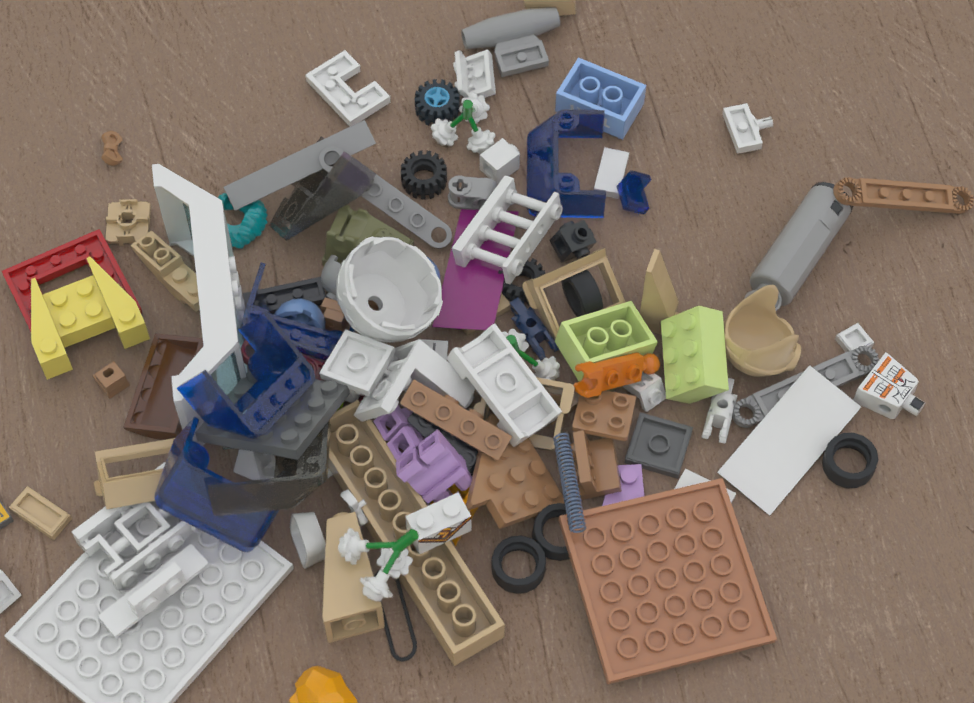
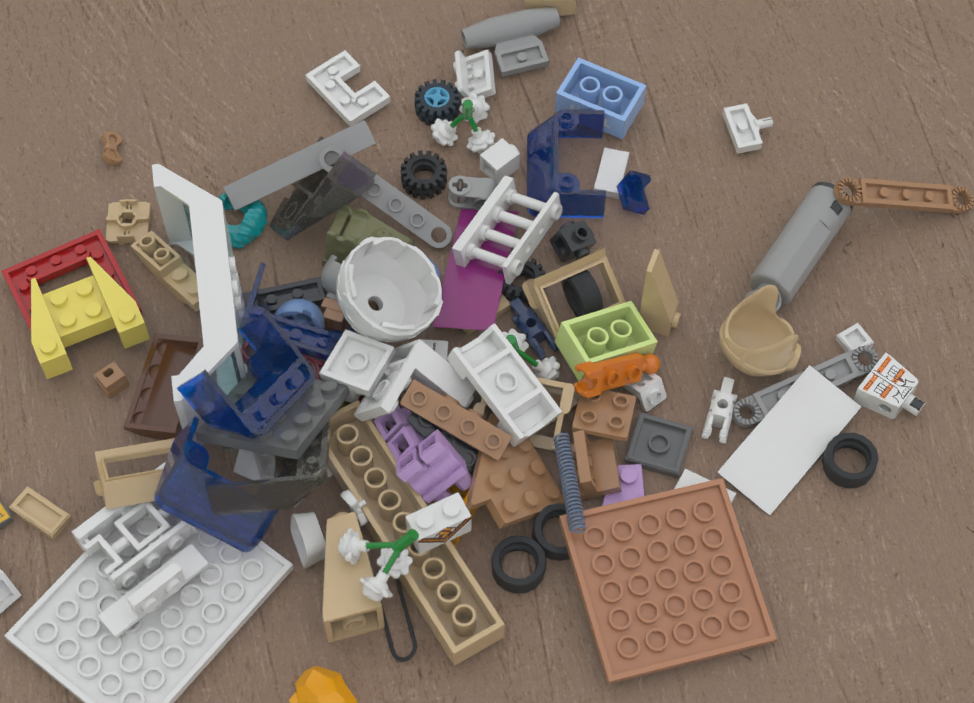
yellowish green brick [661,306,729,404] -> none

